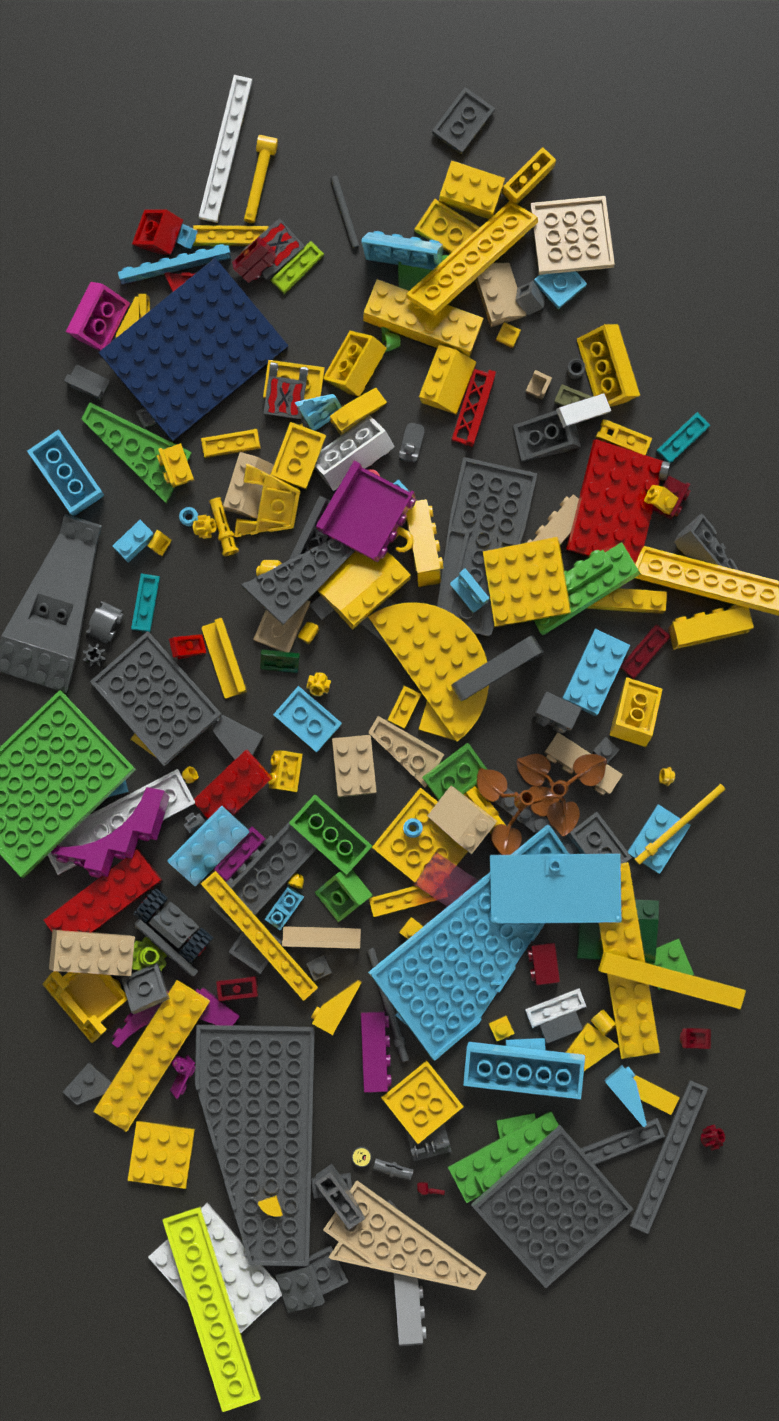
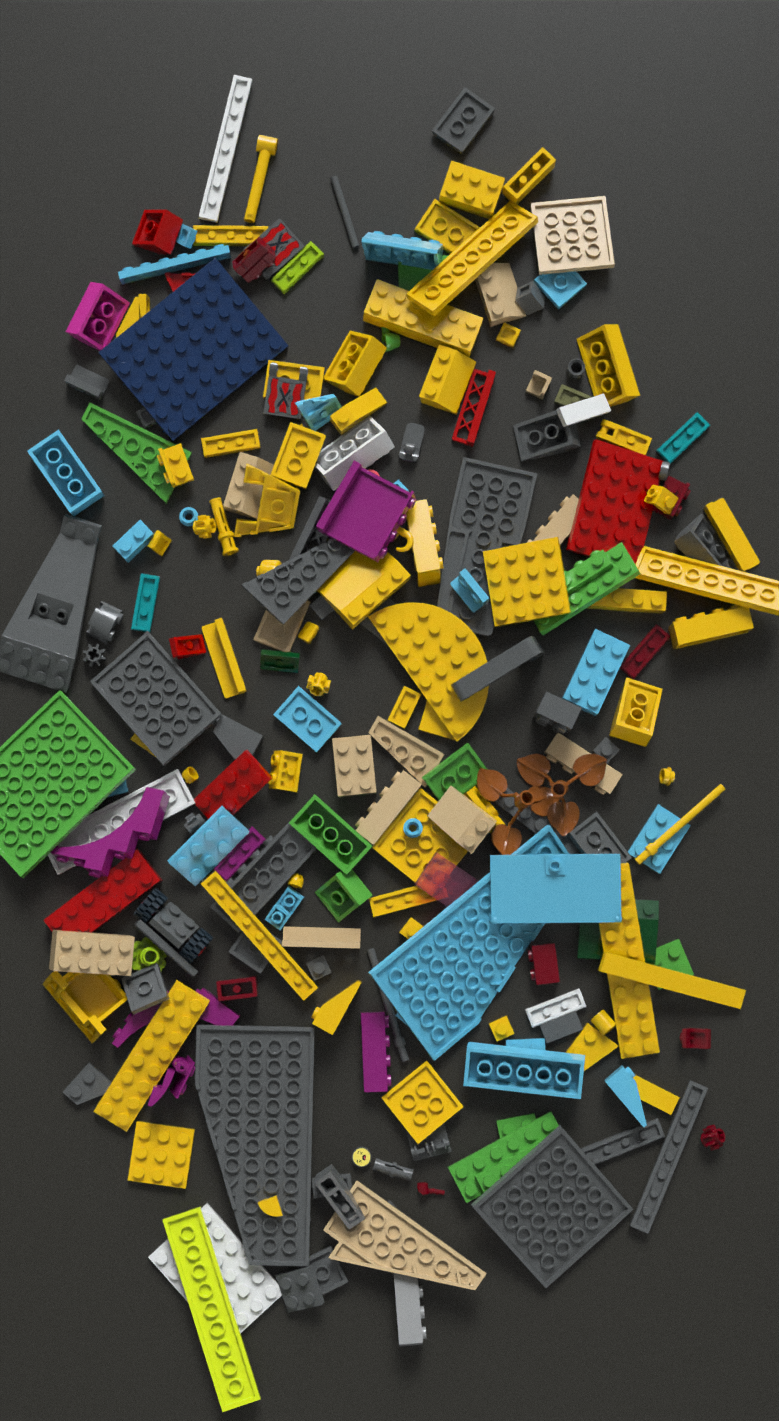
none -> magenta slope [148,1067,177,1106]
none -> tan brick [355,770,422,845]
none -> yellow panel [703,498,760,572]

